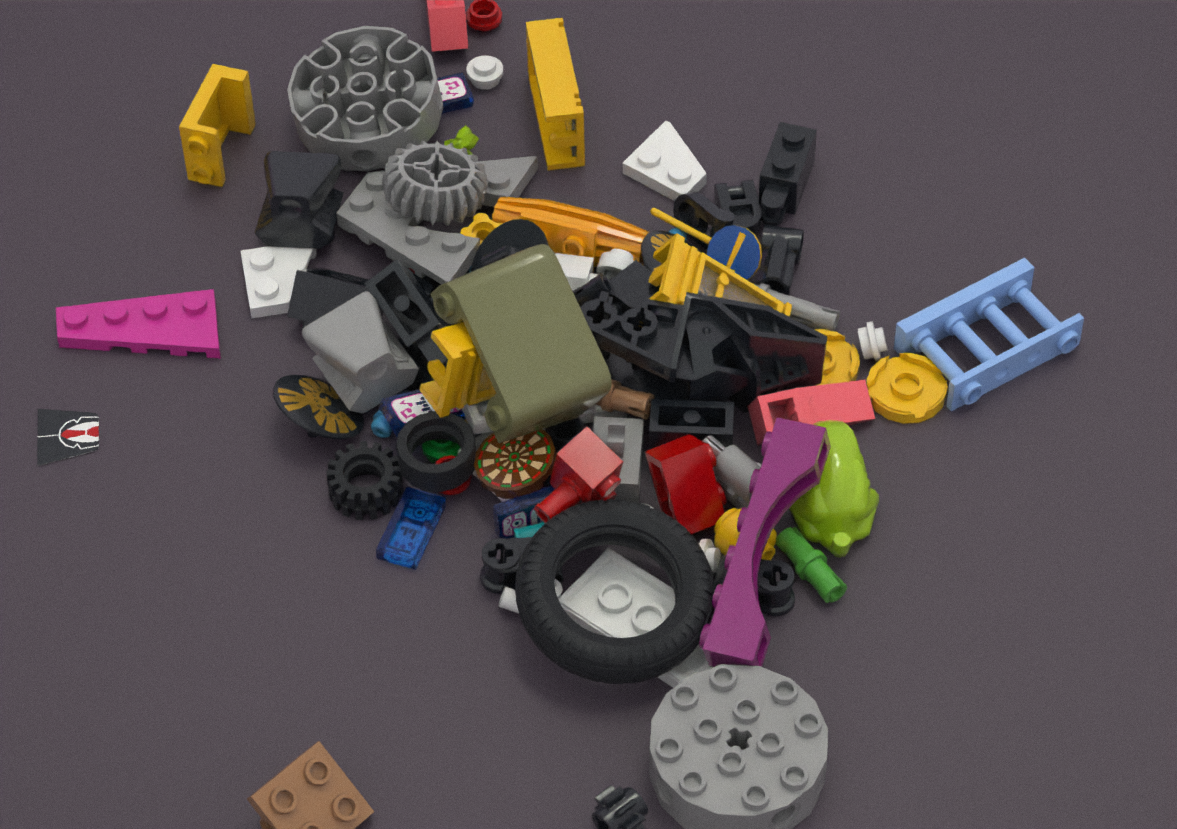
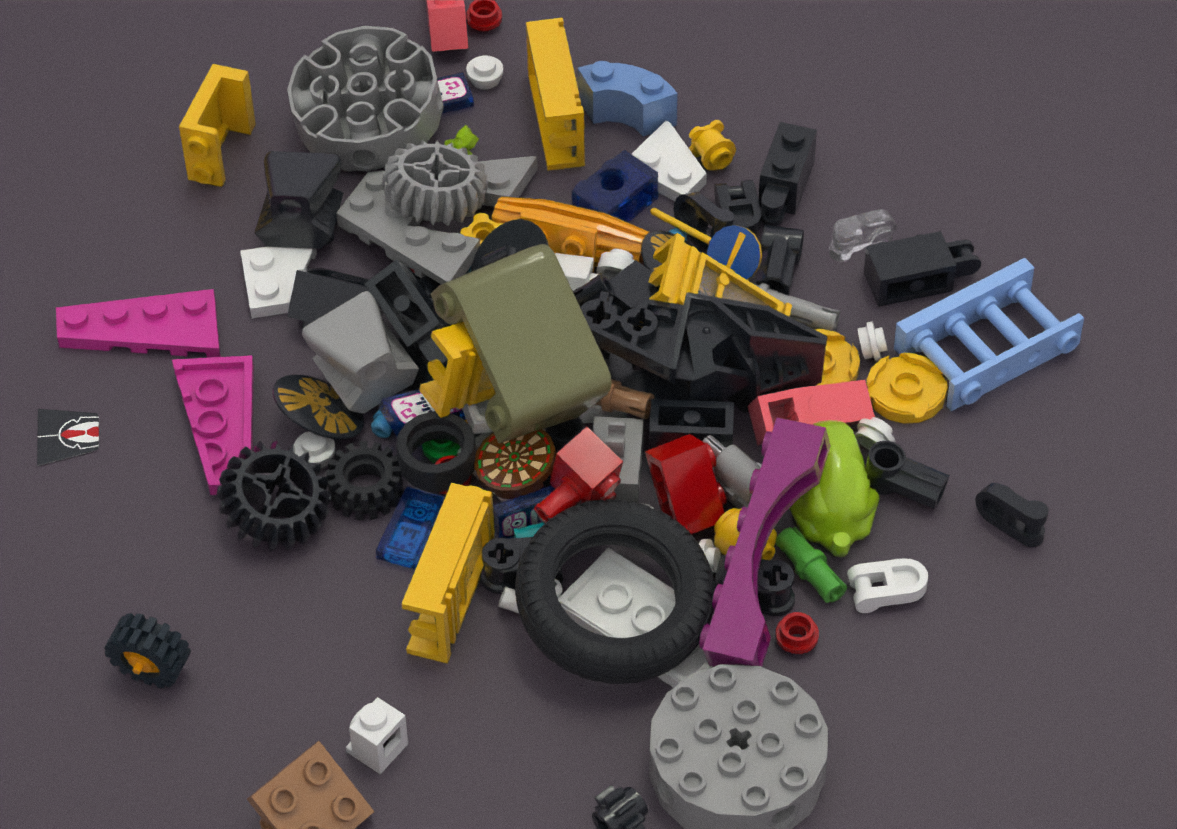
none -> black wheel [104,613,191,688]
none -> dark pink wing [172,355,254,495]
none -> black gear [217,440,331,552]
none -> white plate [294,431,335,468]
none -> white brick [346,697,408,774]
none -> yellow door [401,483,495,664]
none -> clear blue brick [572,150,658,222]
none -> medium blue brick [577,61,677,137]
none -> yellow brick [689,120,736,171]
none -> red plate [775,612,819,654]
none -> clear plate [829,209,897,262]
none -> white plate [847,558,928,613]
none -> white plate [855,417,895,450]
none -> black brick [864,231,981,307]
none -> black piece [865,441,950,509]
none -> black plate [975,483,1049,547]

